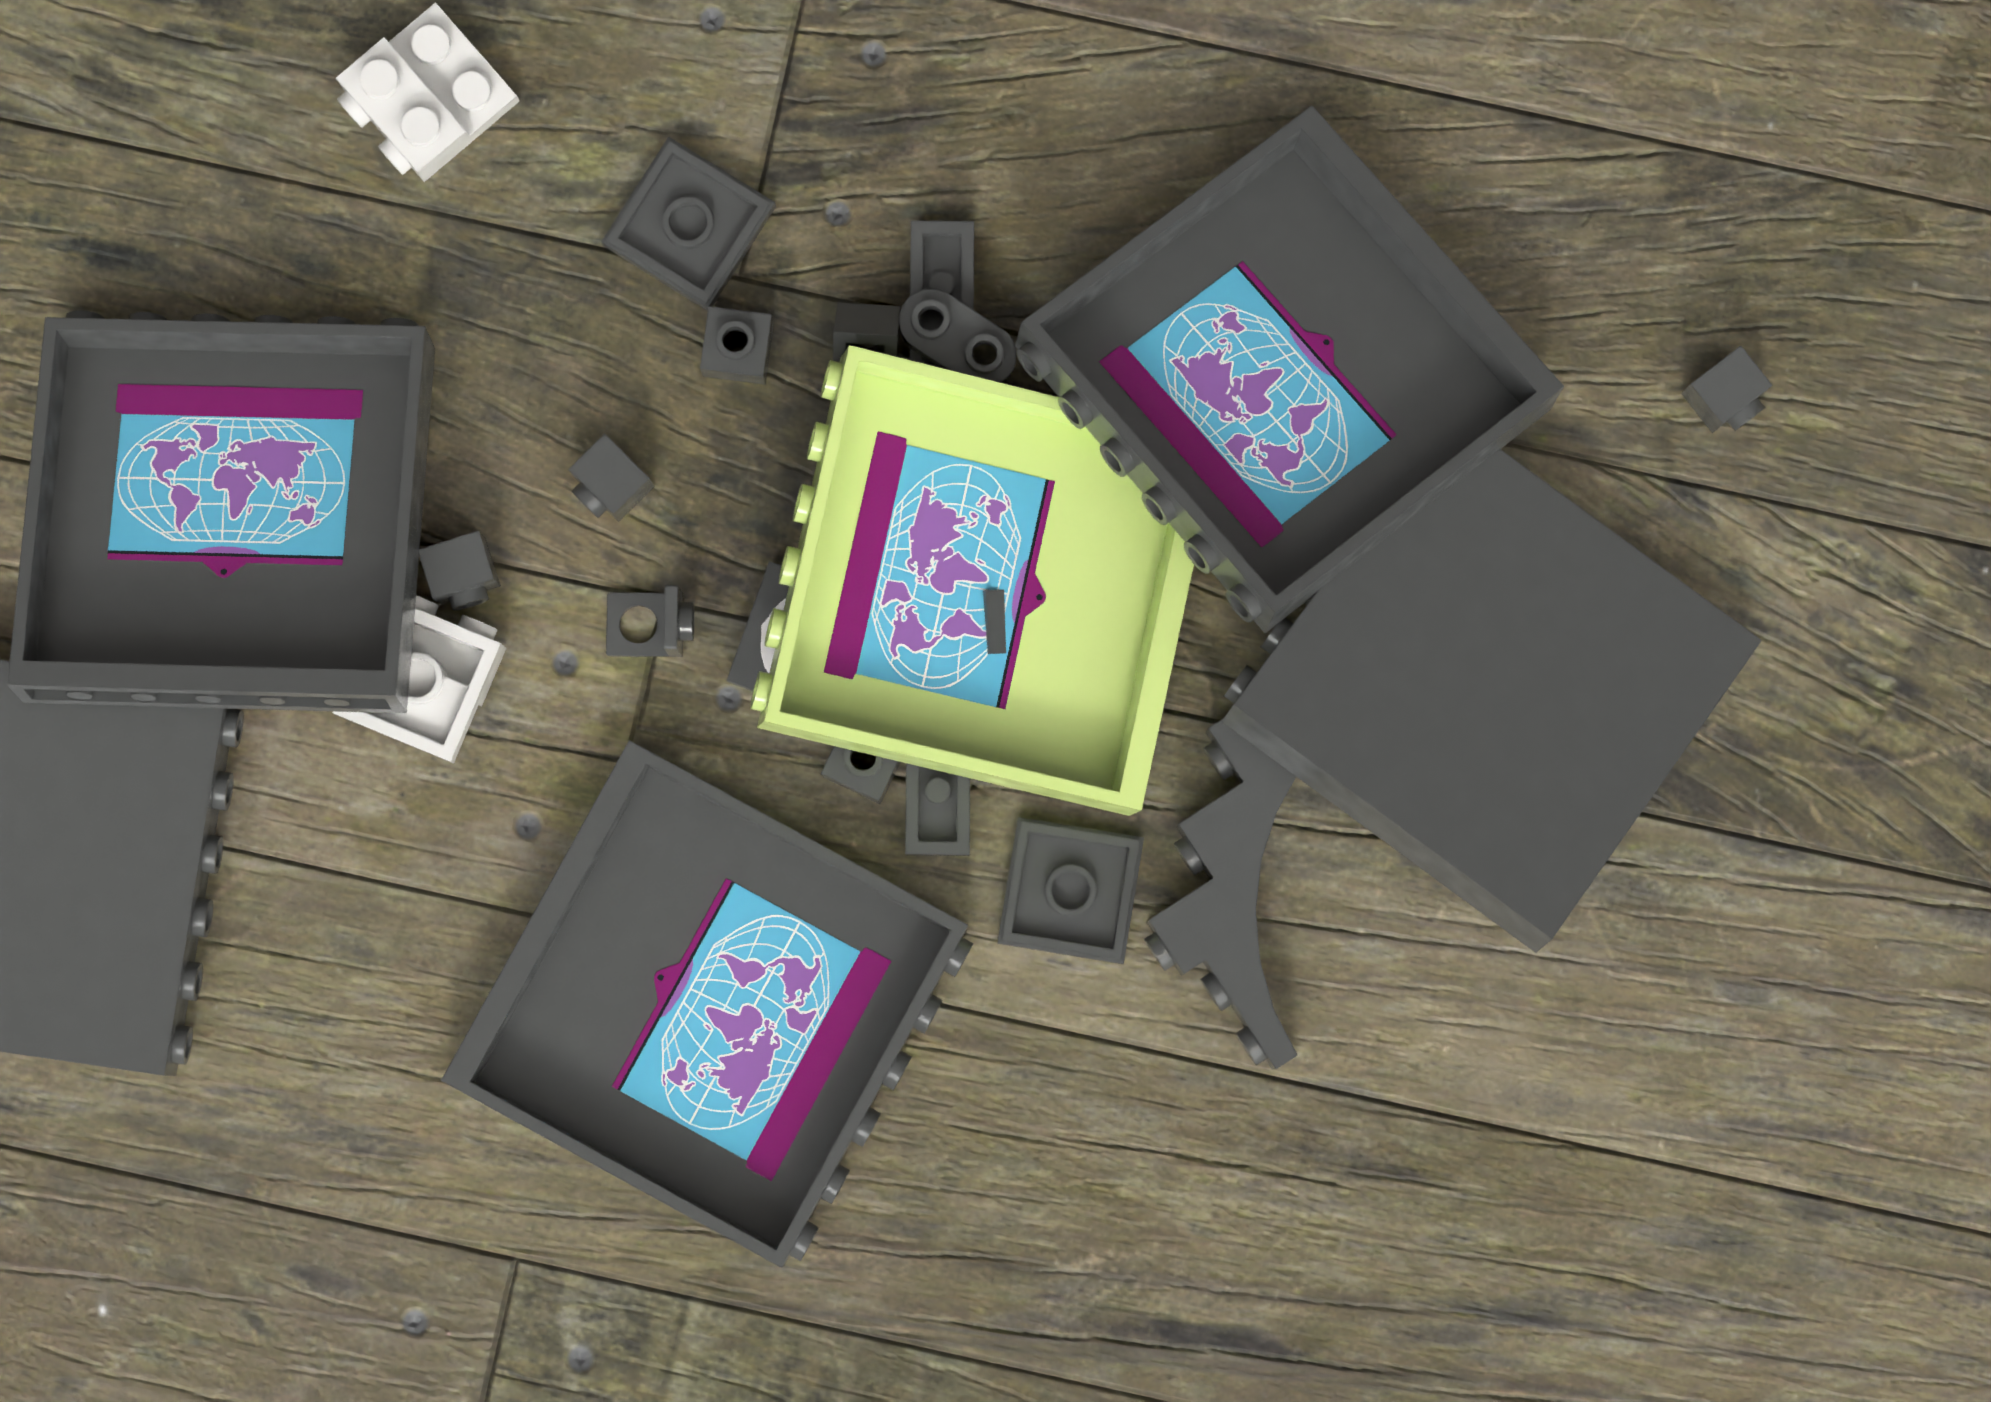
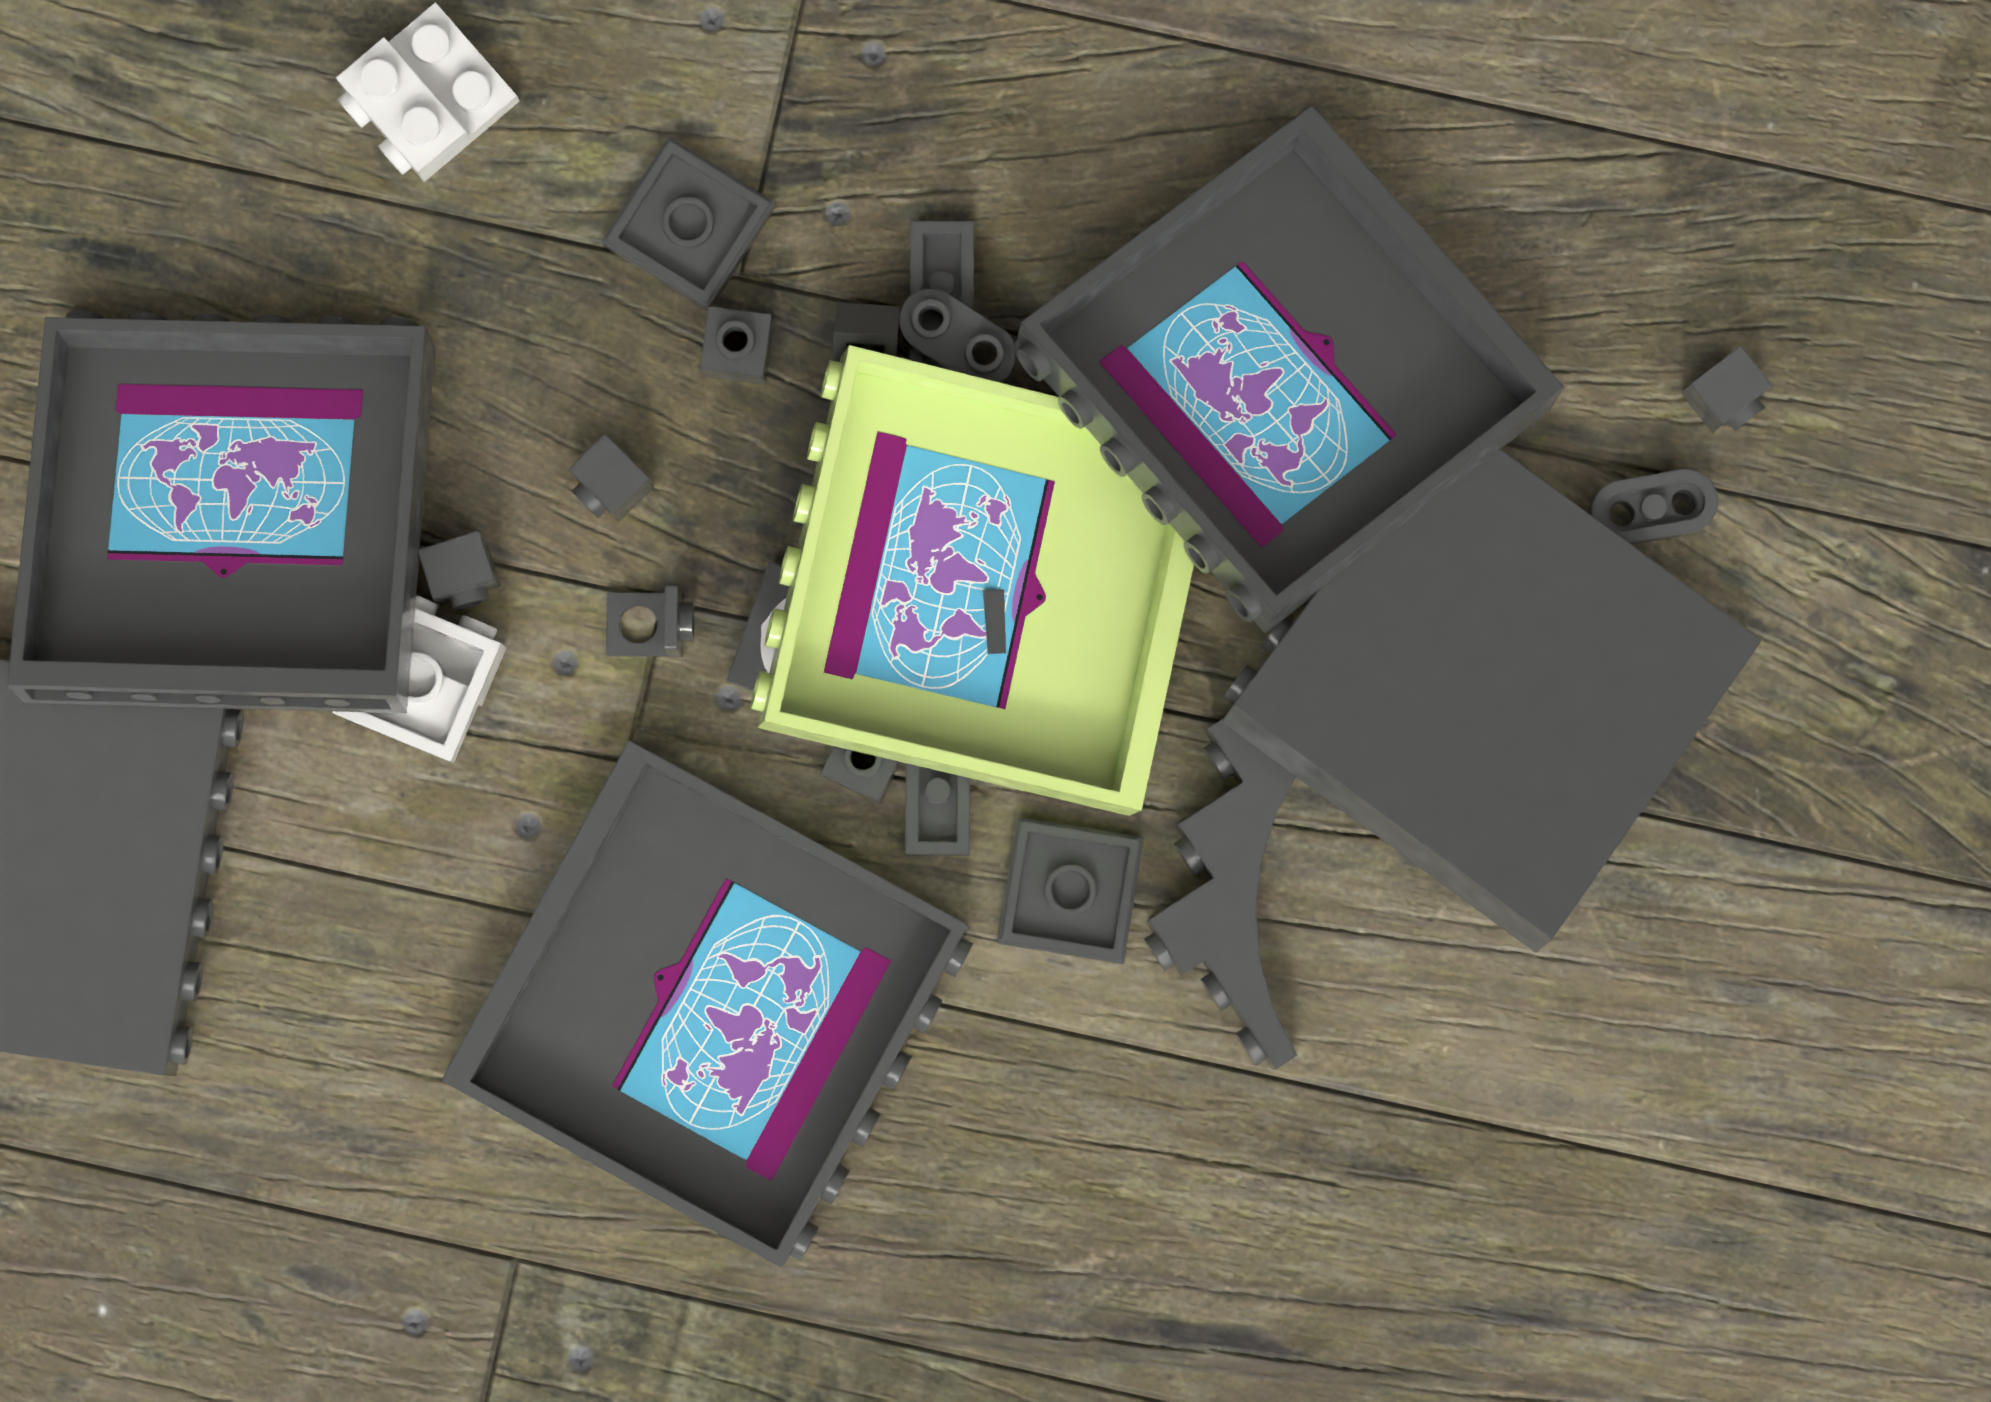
none -> dark grey plate [1588,469,1718,545]

